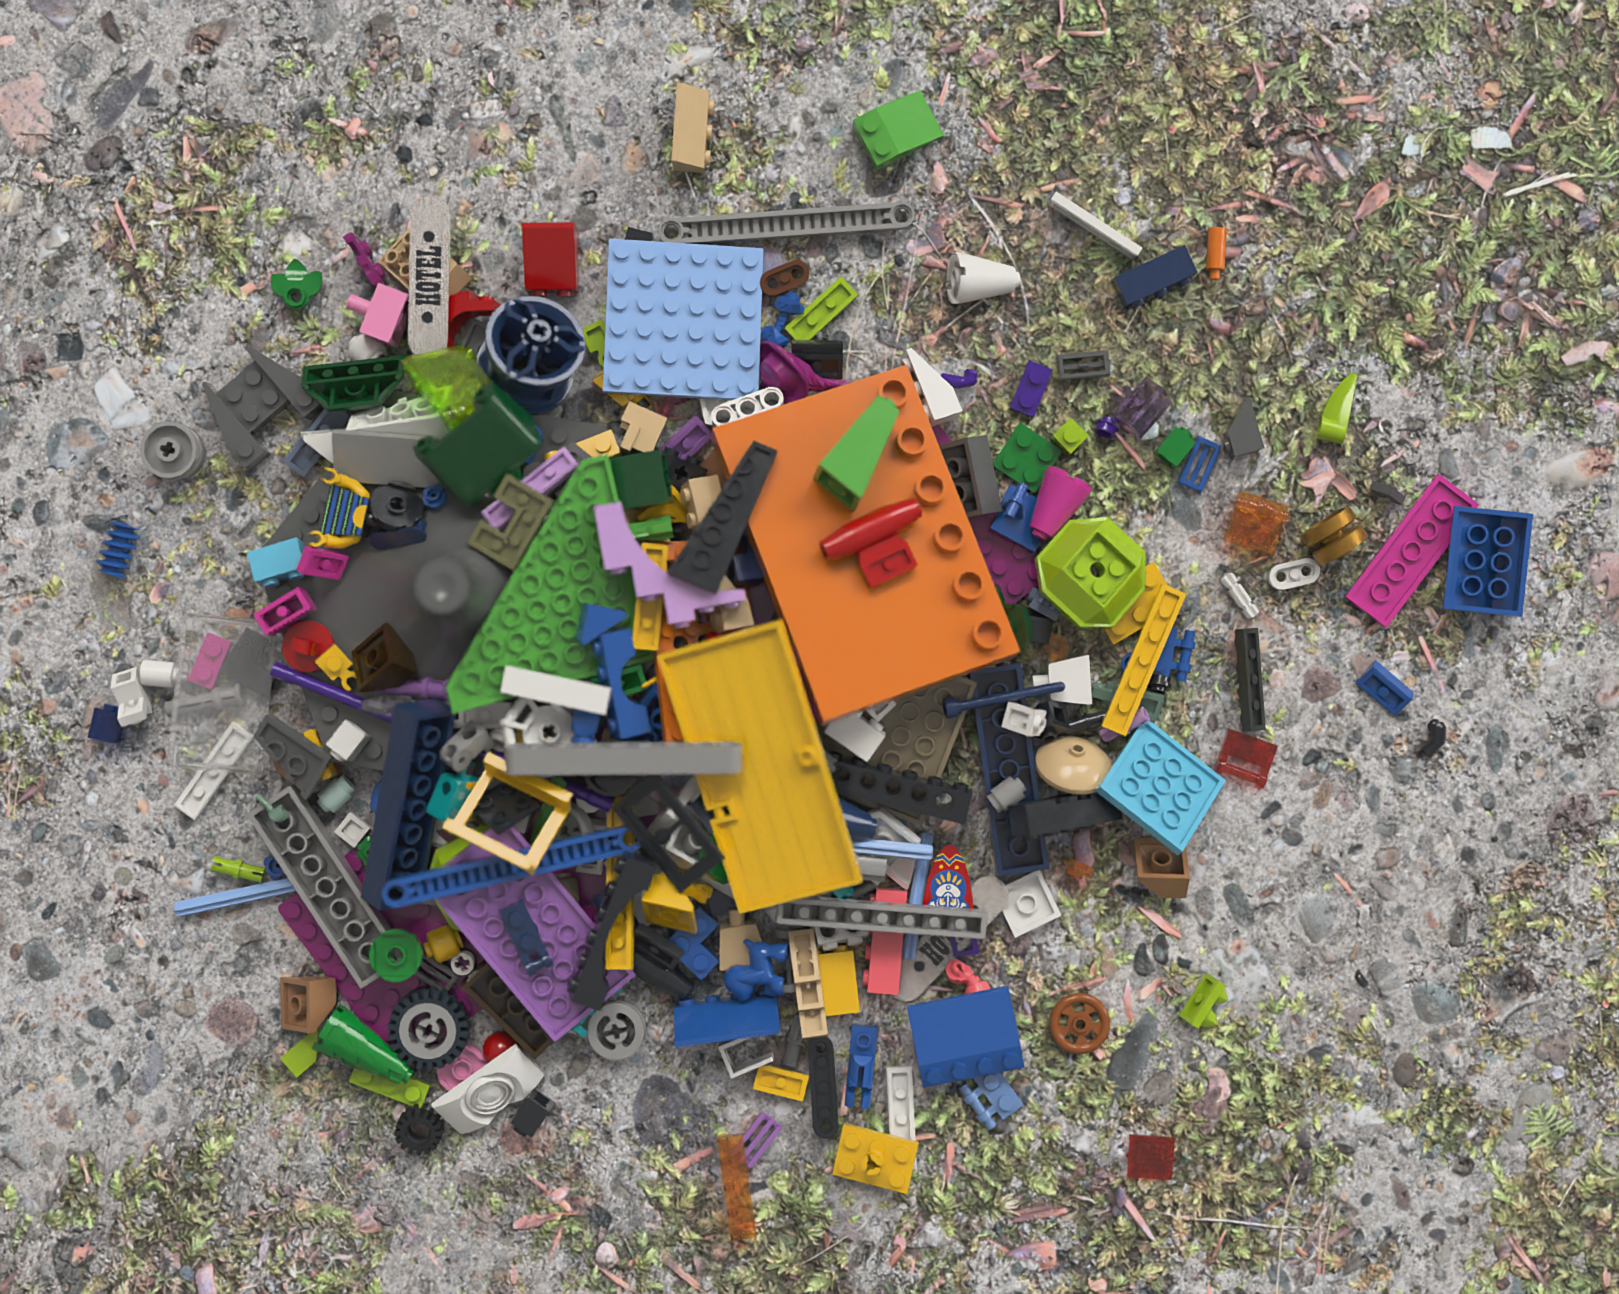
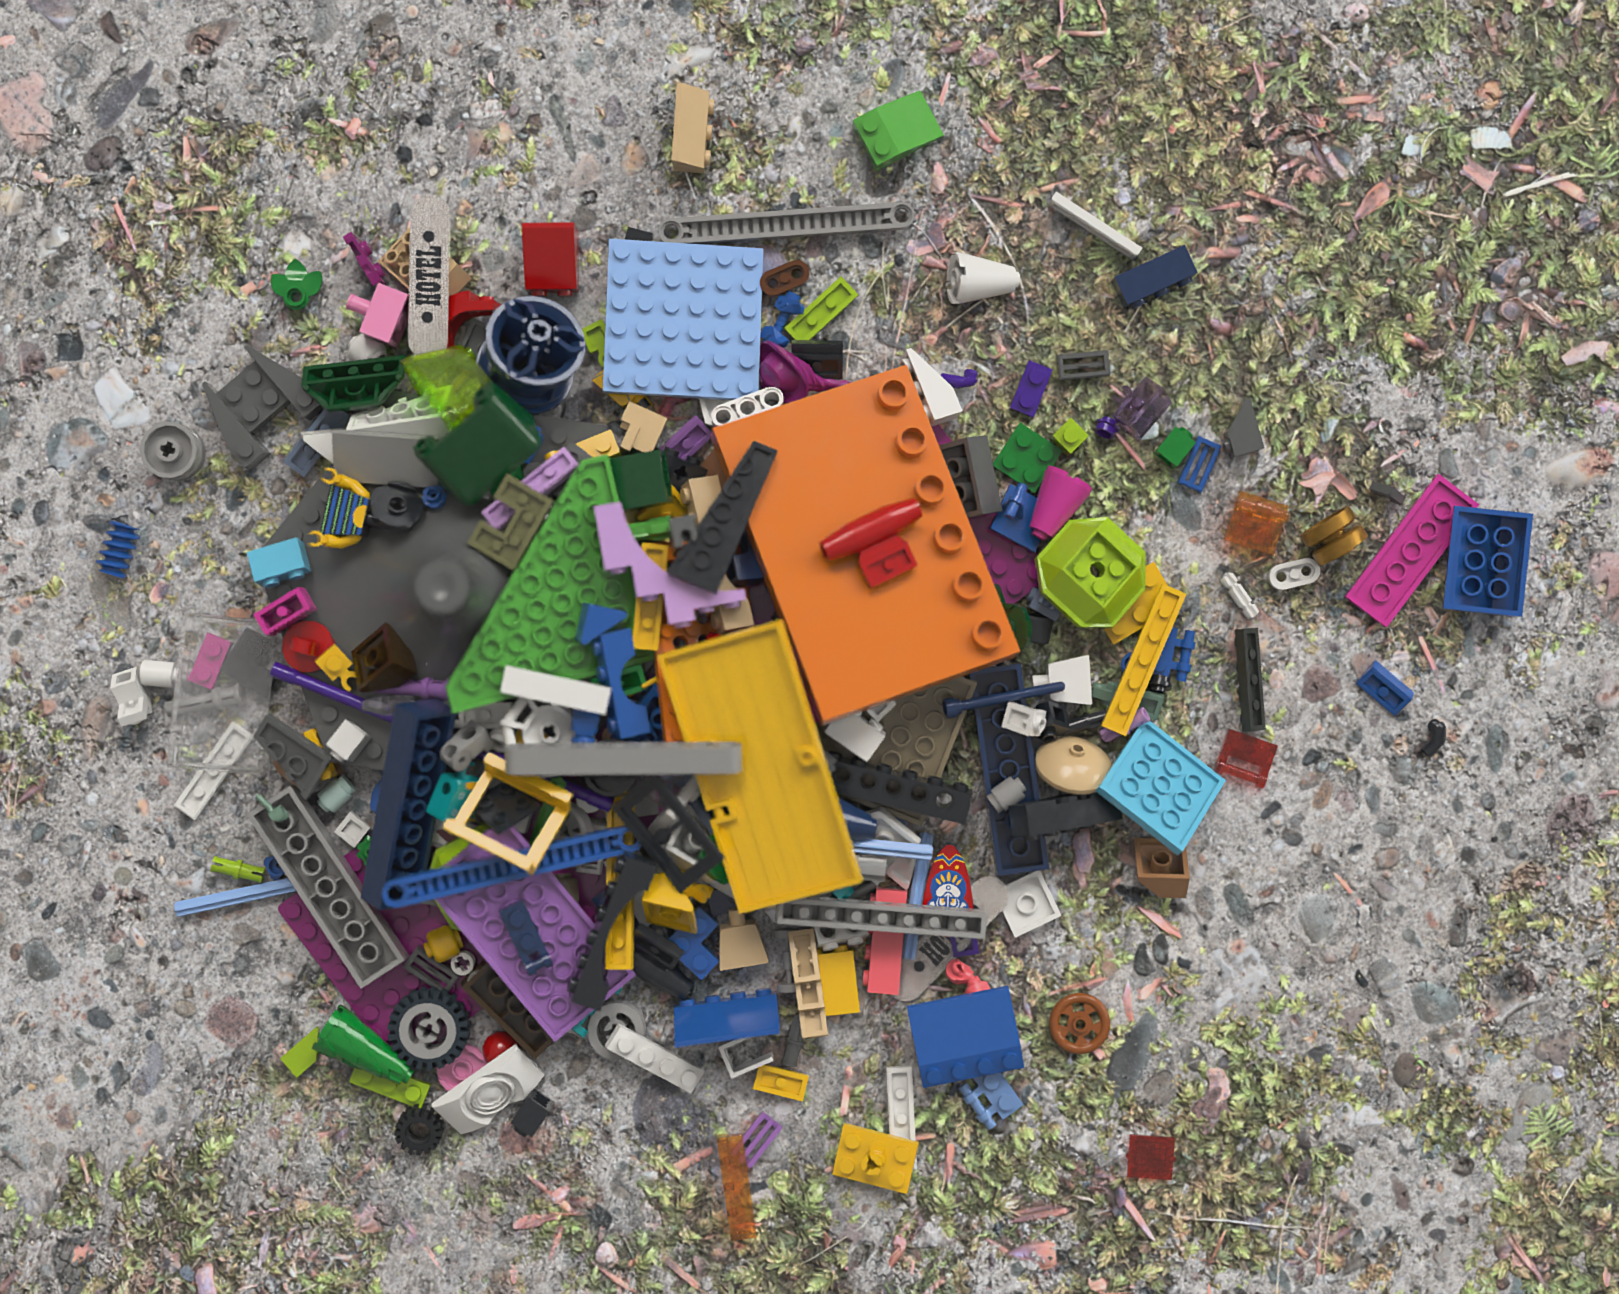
clear blue brick [88,703,124,743] -> none
medium nougat slope [280,976,337,1033] -> none
dark pink plate [296,546,349,580] -> none
dark blue piece [369,520,427,550] -> none
green plate [369,928,423,982] -> none
blue animal [724,939,790,1002] -> none
black plate [808,1036,839,1139] -> none
bright green slope [813,394,900,512] -> none
blue plate [844,1024,878,1109] -> none
clear orange plate [1043,634,1069,660] -> none
clear orange plate [1063,856,1094,879] -> none
lime tile [1179,972,1228,1029] -> none
orange cylinder [1206,227,1227,280] -> none
lime piece [1316,373,1357,444] -> none
none -> white plate [605,1023,705,1093]
none -> dark grey hinge [667,514,697,556]

